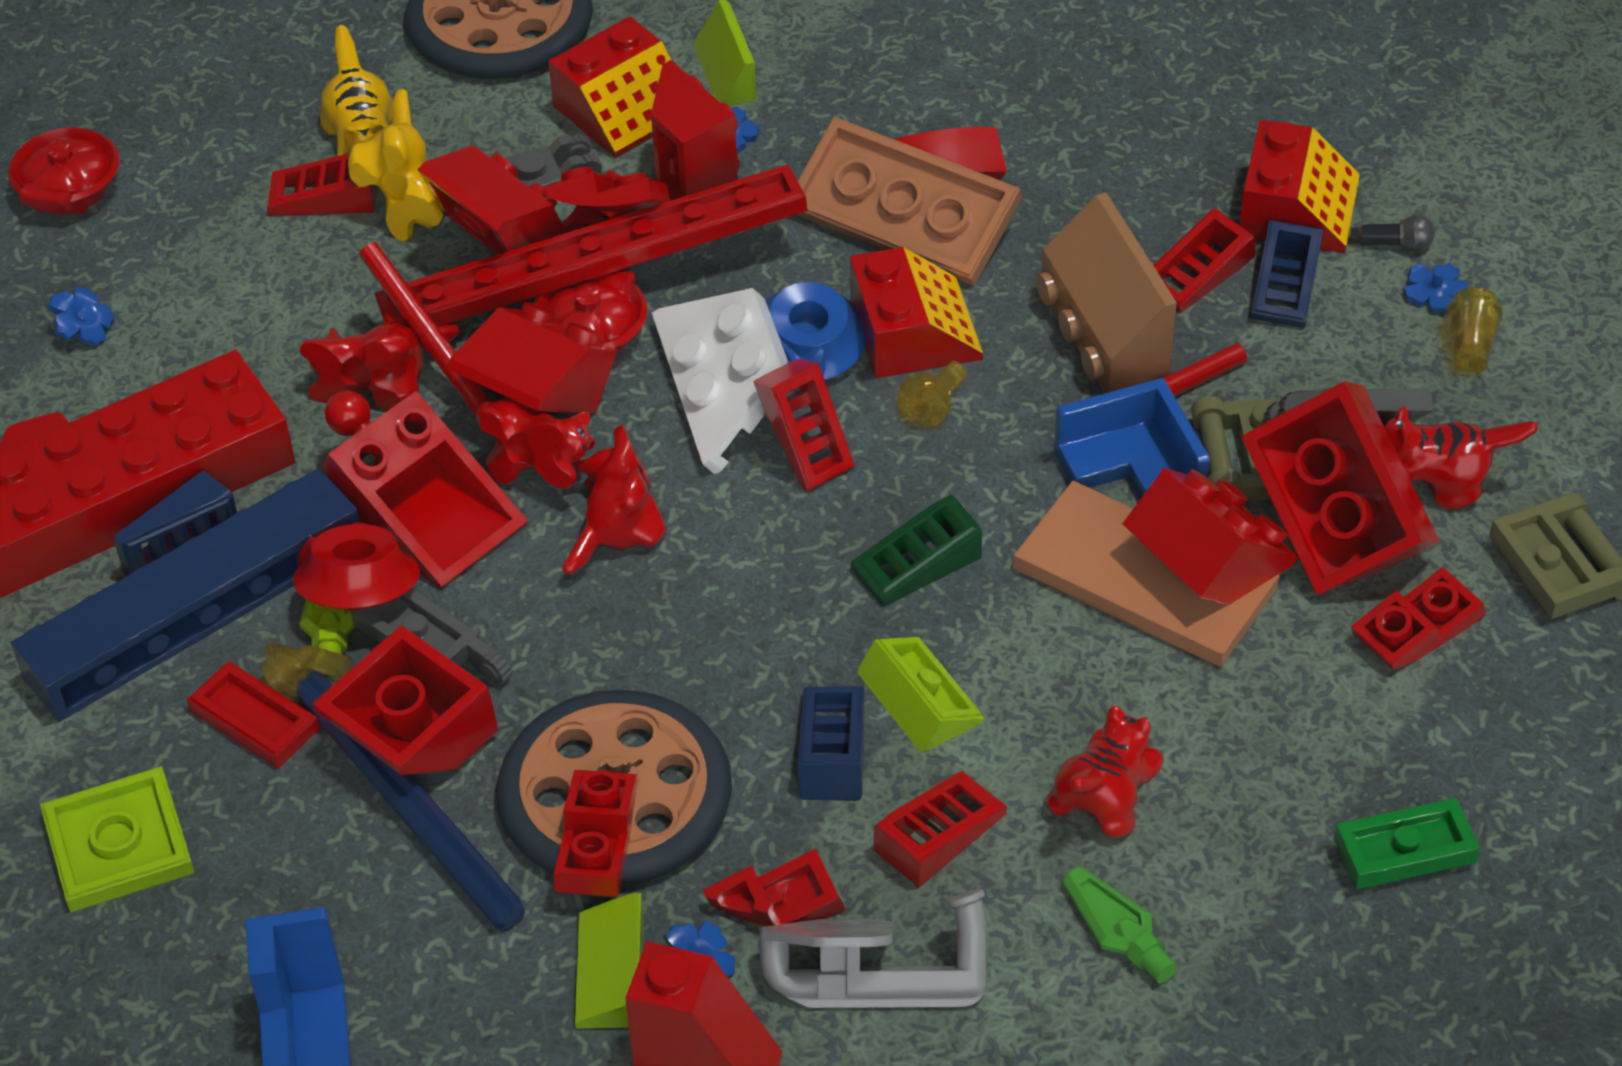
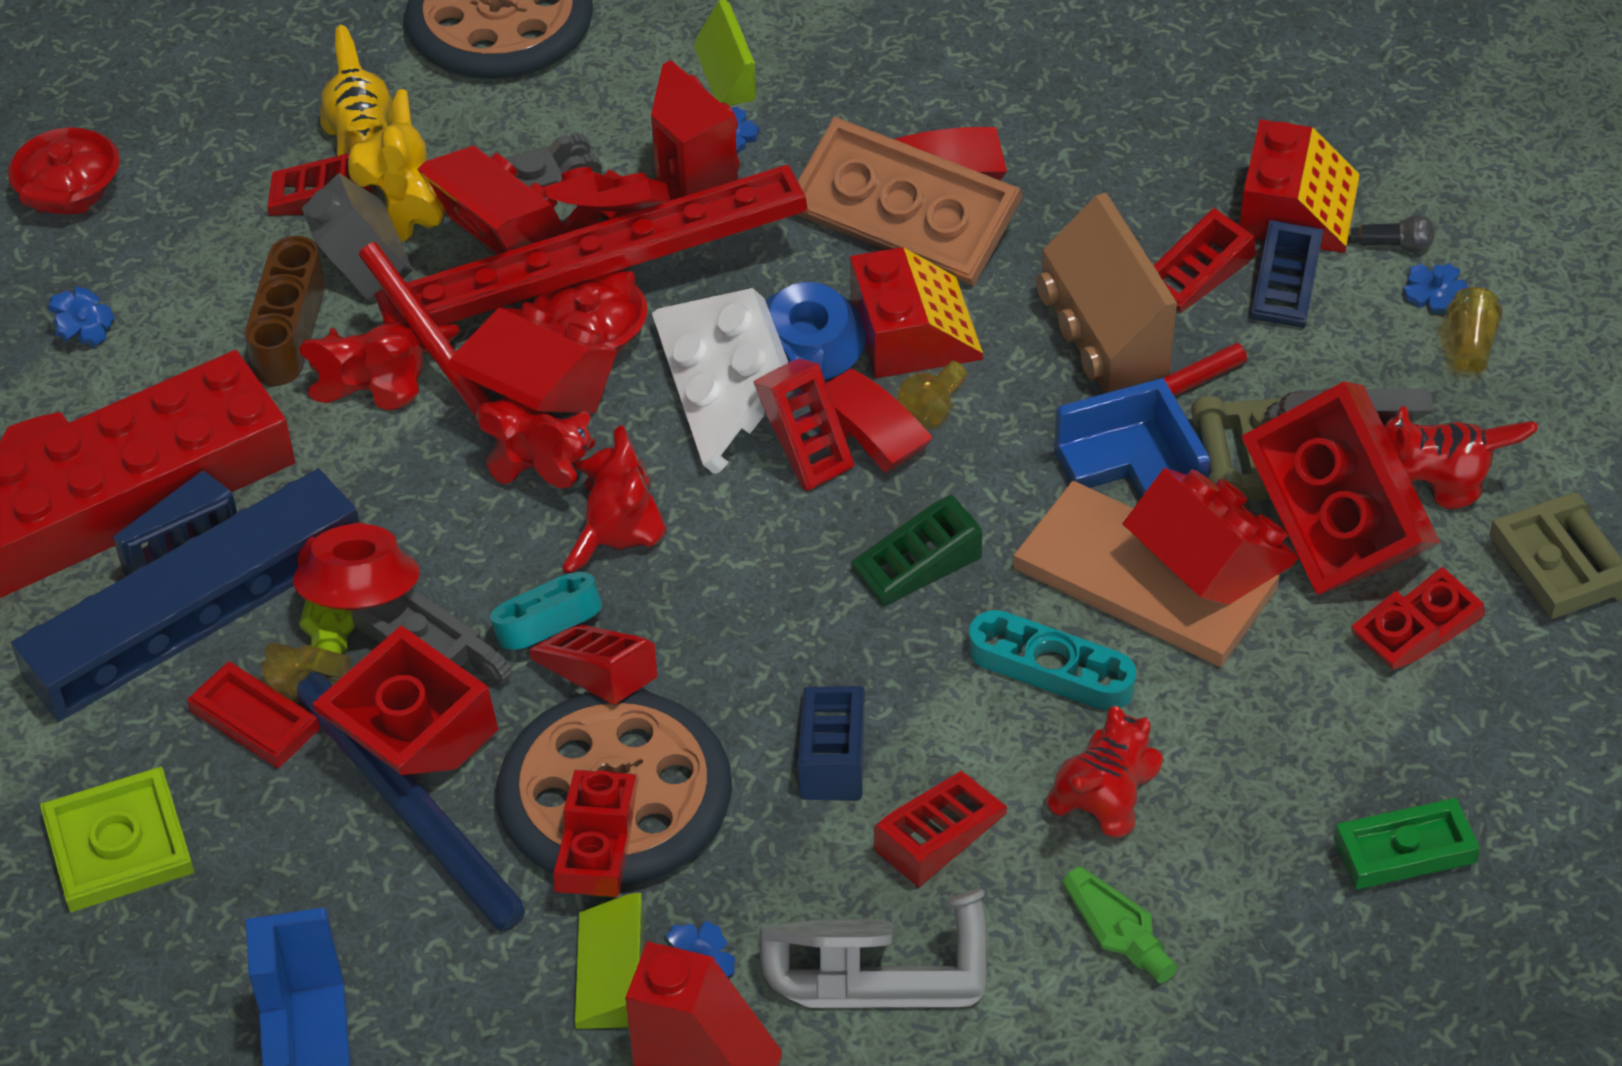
red slope [321,390,528,589] -> none
red slope [548,16,671,159] -> none
red slope [703,848,846,927] -> none
lime slope [857,637,984,752] -> none
none -> reddish brown beam [245,235,325,386]
none -> dark grey slope [302,173,413,304]
none -> teal beam [490,572,602,650]
none -> red slope [529,624,658,705]
none -> red slope [826,368,933,474]
none -> teal beam [969,610,1136,710]

